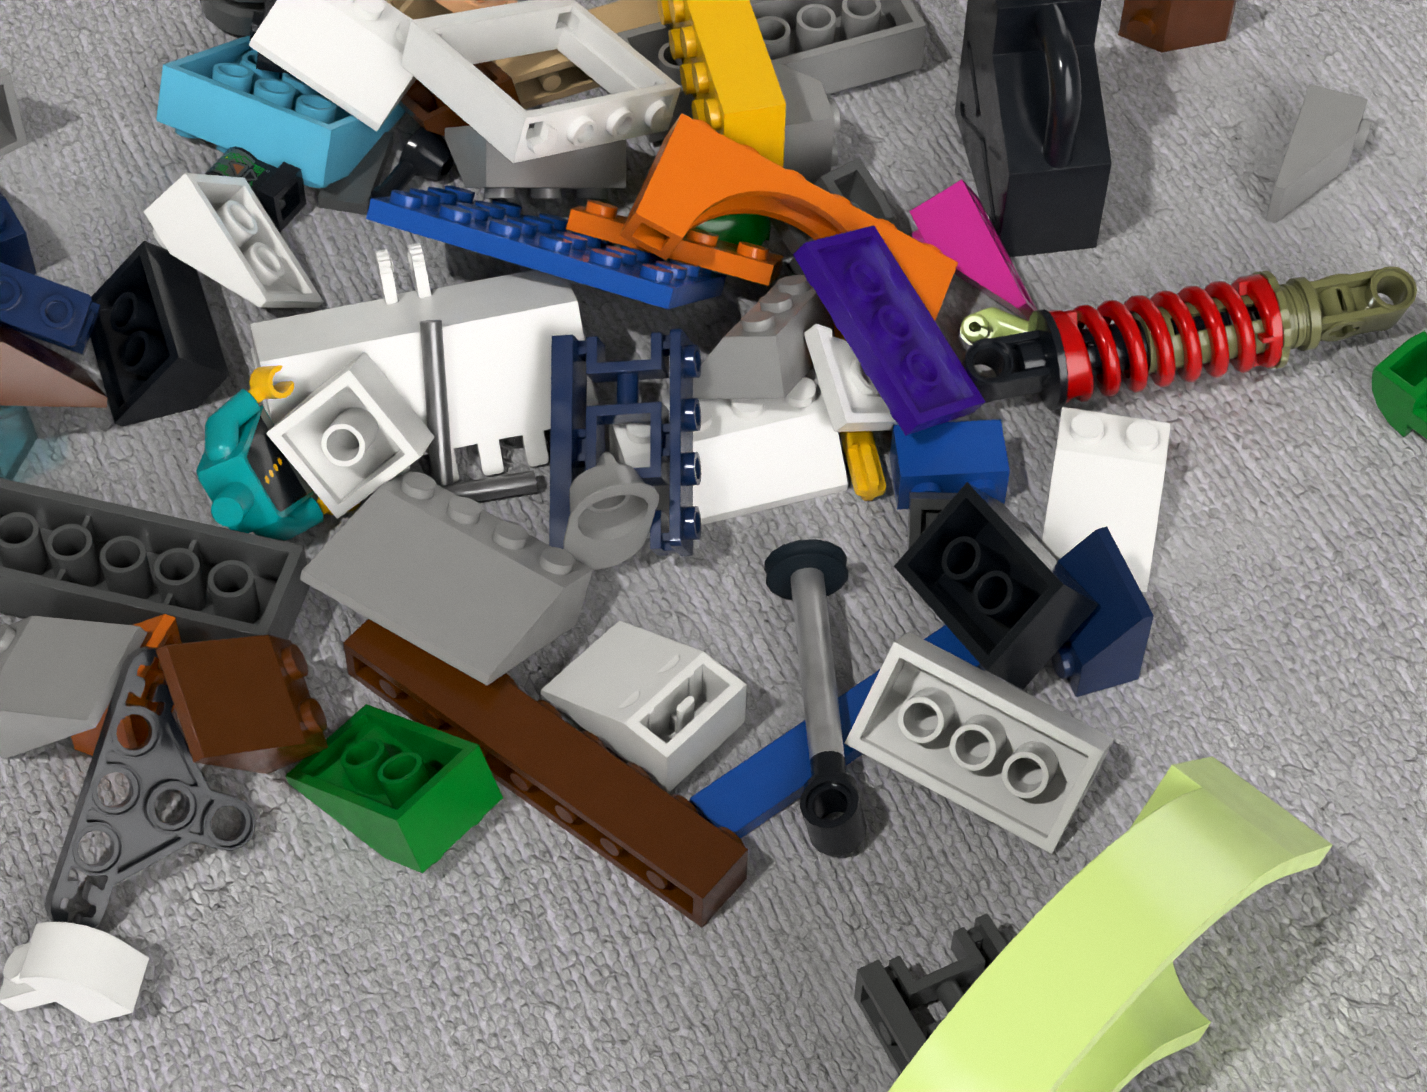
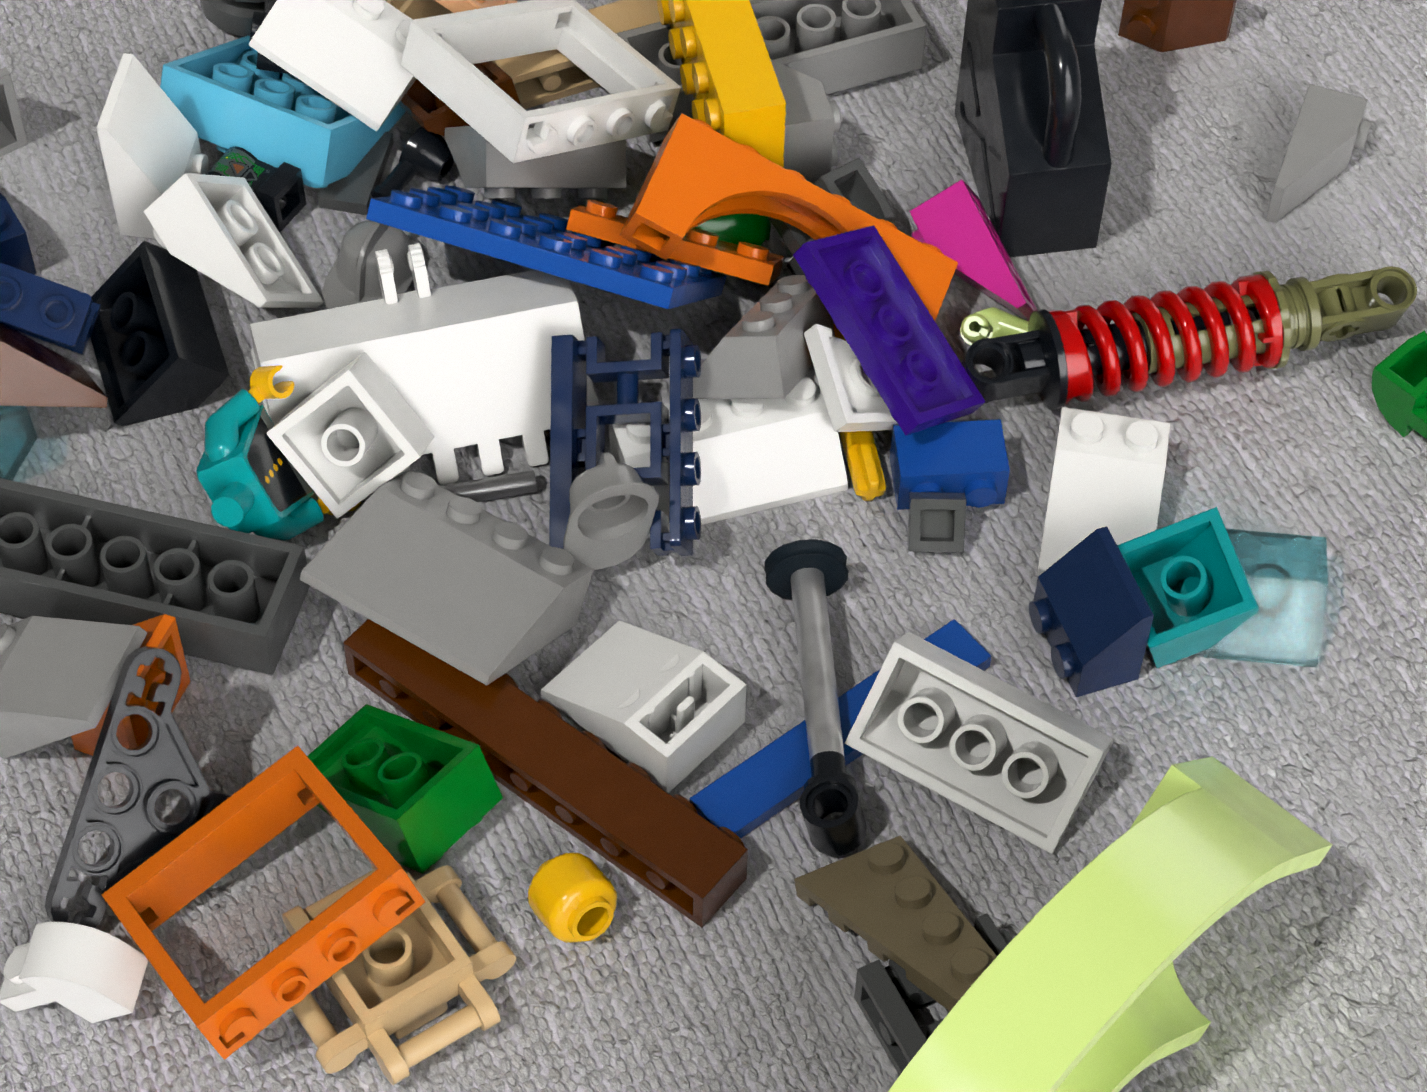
reddish brown slope [156,635,328,774] -> none
flat silver bar [420,320,454,485] -> none
black brick [894,482,1099,689] -> none
none -> white slope [96,53,209,239]
none -> orange window [101,745,425,1060]
none -> tan brick [282,864,516,1085]
none -> light grey piece [322,220,414,309]
none -> yellow head [528,853,617,943]
none -> dark tan wing [794,835,997,1011]
none -> teal slope [1117,507,1259,668]
none -> clear light blue slope [1204,529,1328,668]

